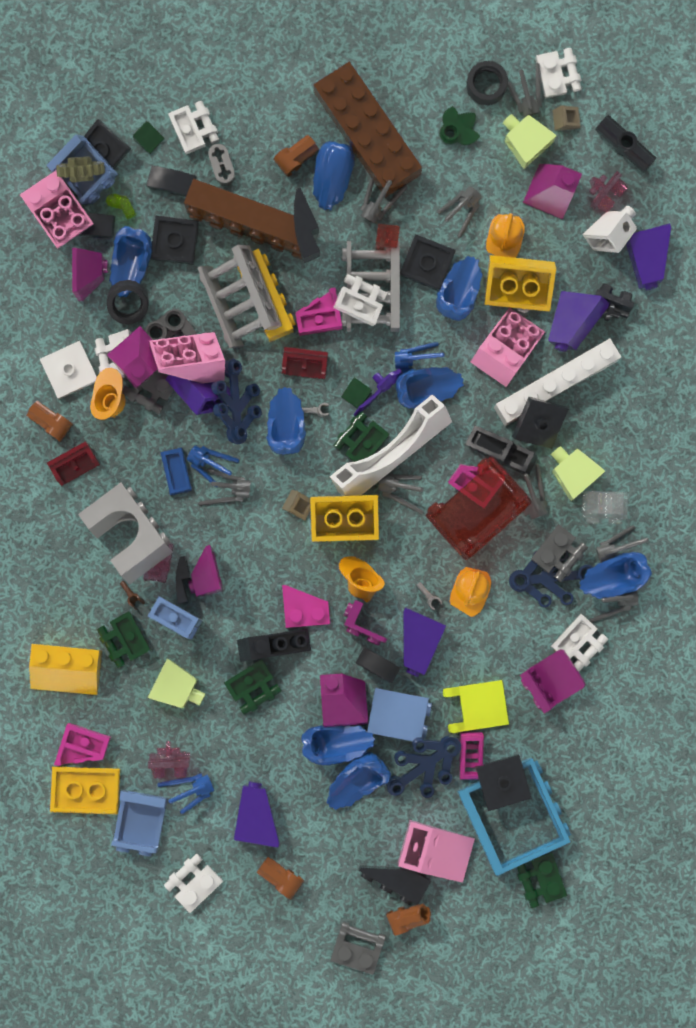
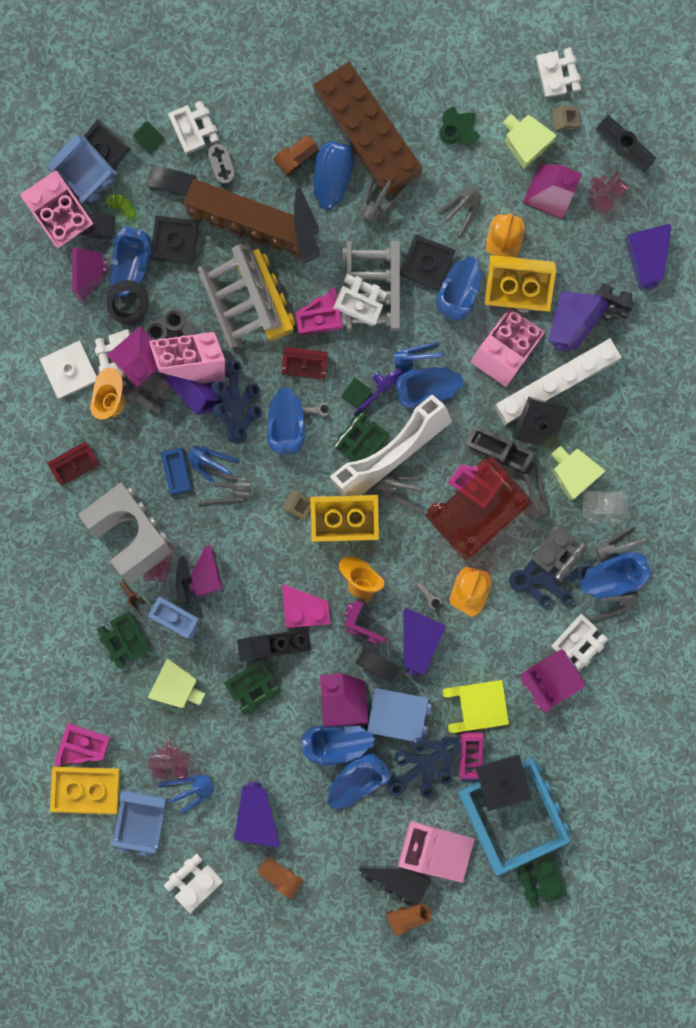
dark orange piece [26,401,73,442] -> none
yellow slope [29,644,102,695] -> none
olive gear [56,157,105,182] -> none
dark grey plate [330,921,386,975] -> none
clear red bracket [375,224,400,250] -> none
black tyre [466,61,508,106] -> none
dark grey plant [508,63,542,117] -> none
white torso [582,206,636,253] -> none

